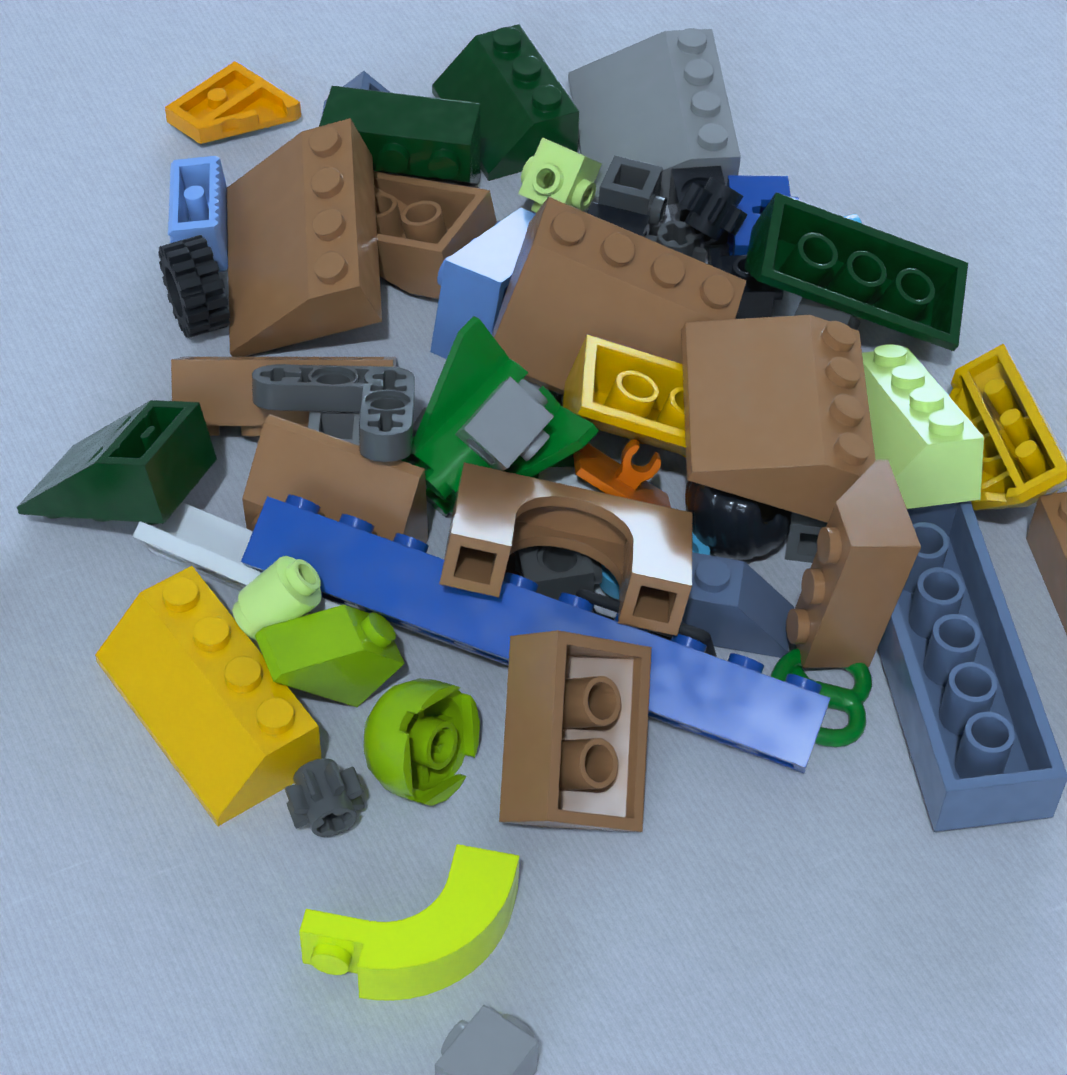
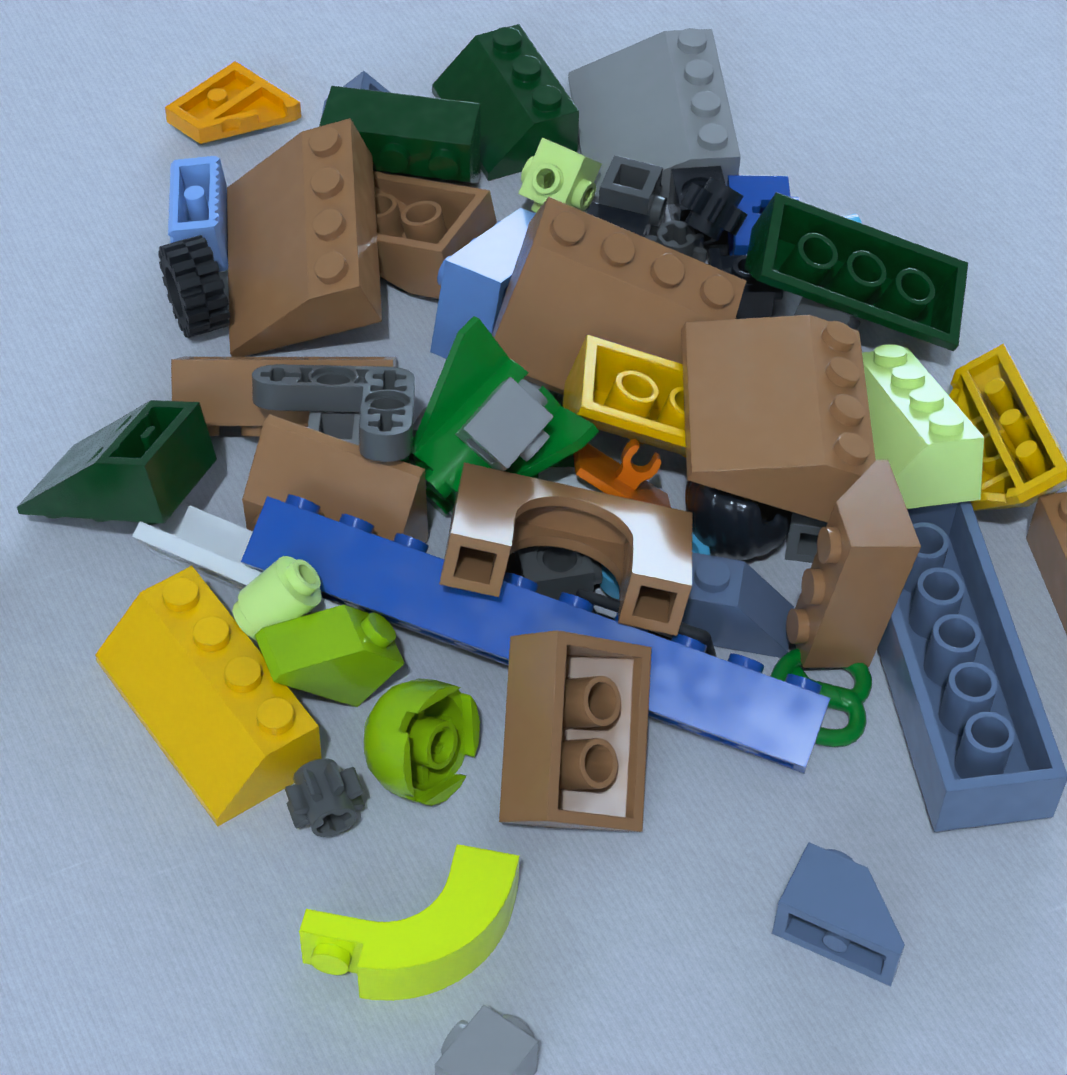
none -> sand blue slope [772,842,905,987]

